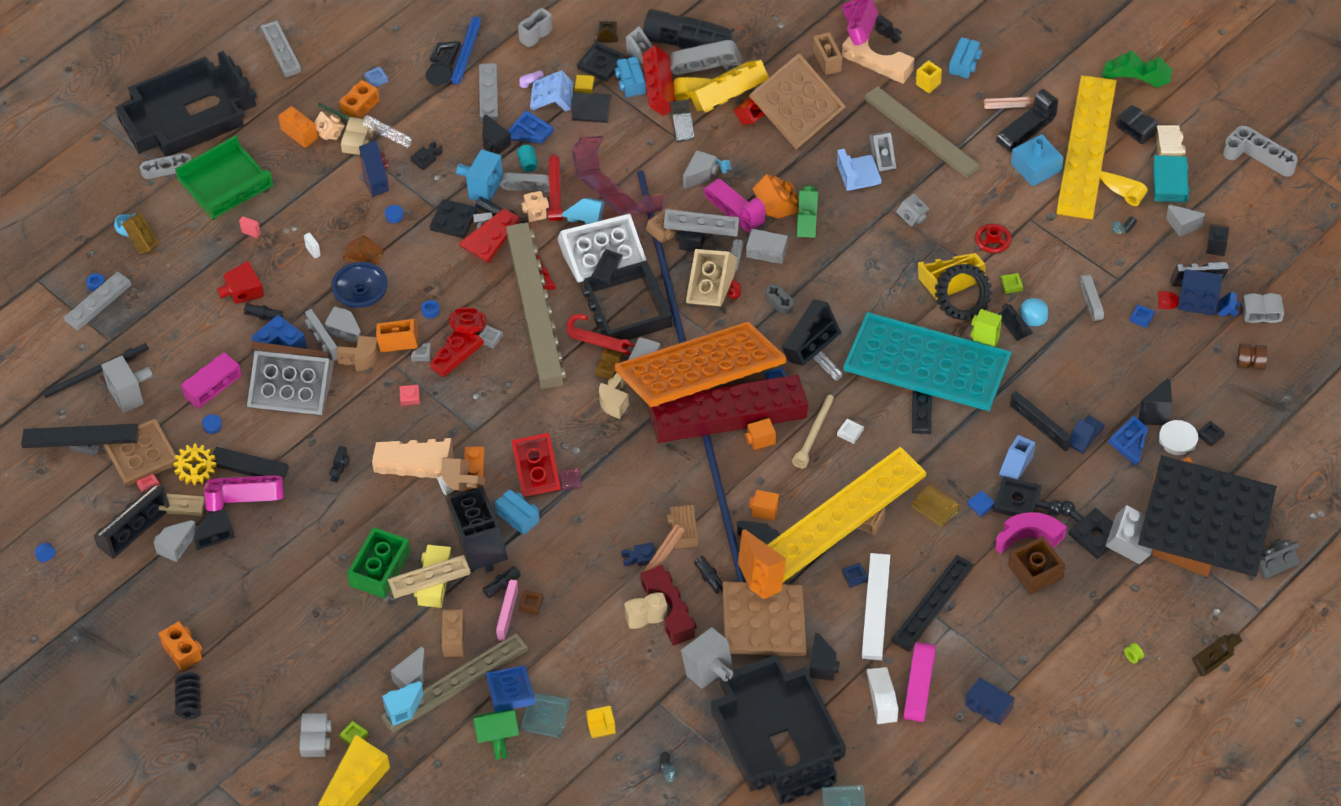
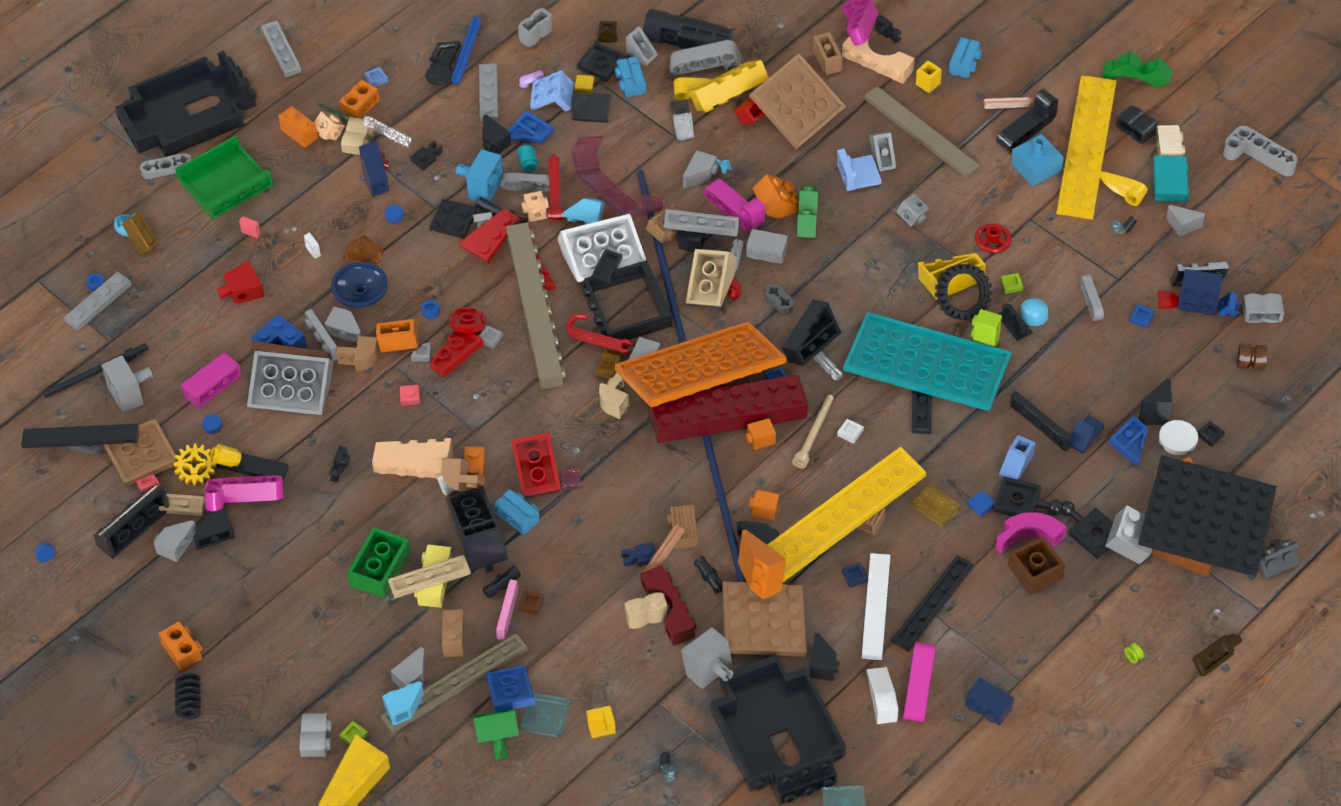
black pin [244,303,283,320] -> none
red brick [642,45,676,116] -> none
black slope [1206,223,1229,256] -> none
none -> yellow brick [211,444,241,467]

